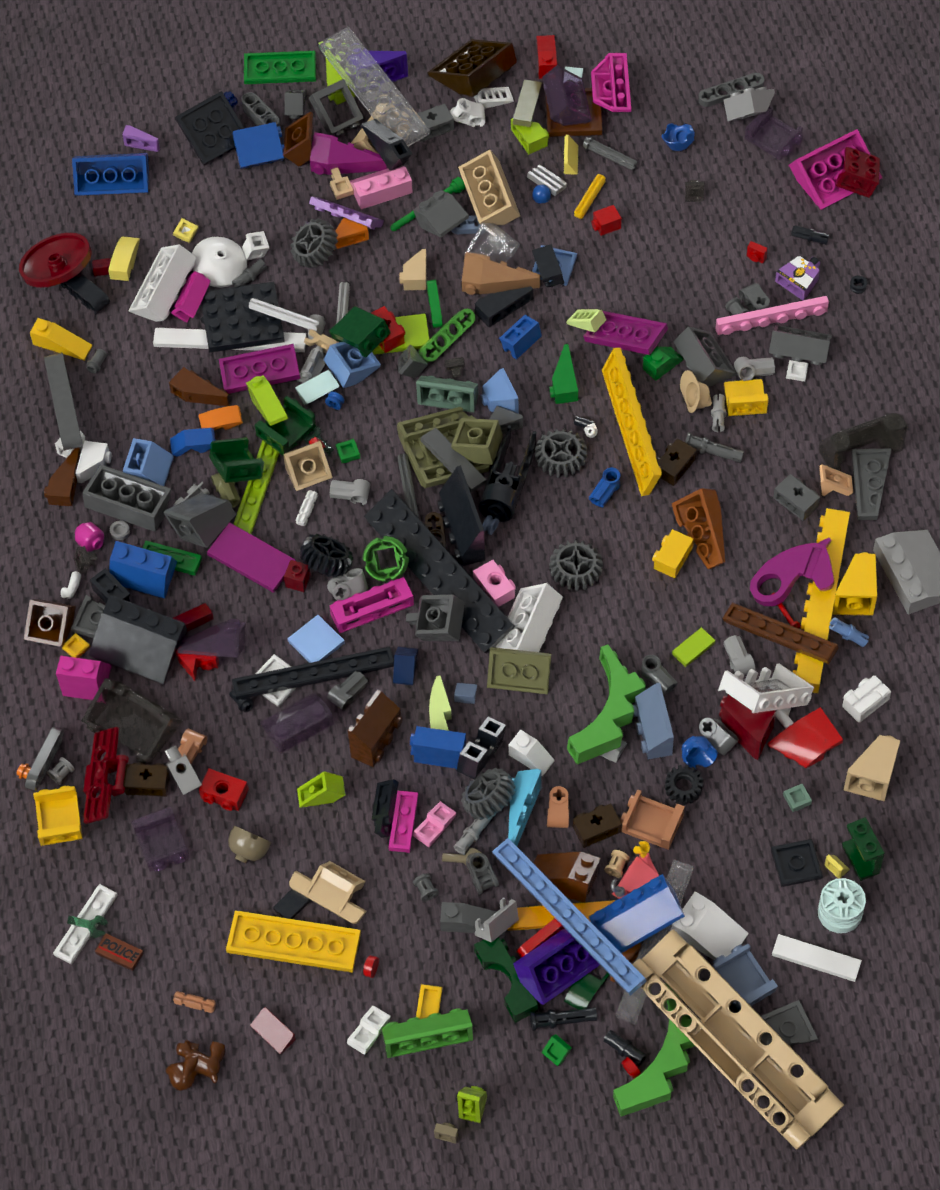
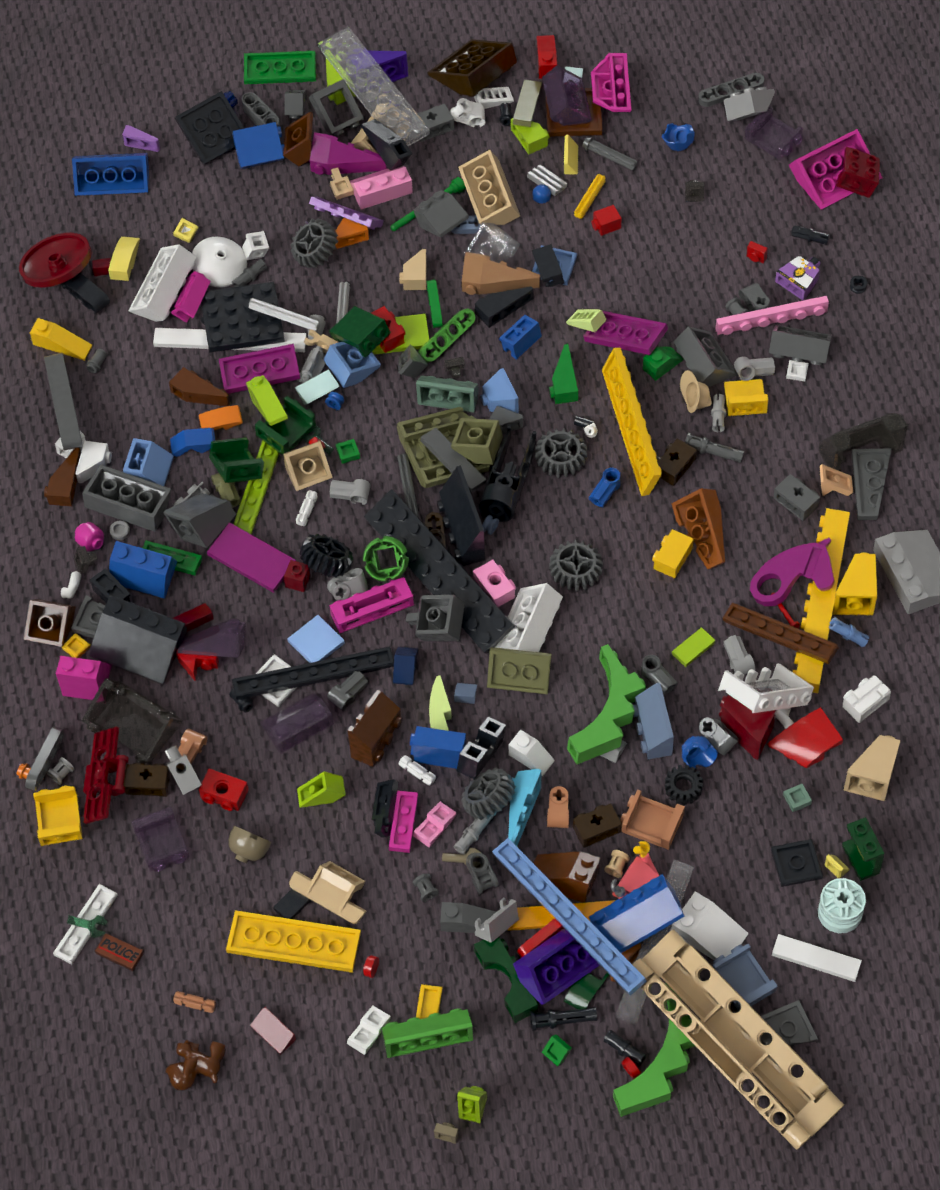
none -> white axle [399,755,436,786]
none -> black pin [499,102,513,126]

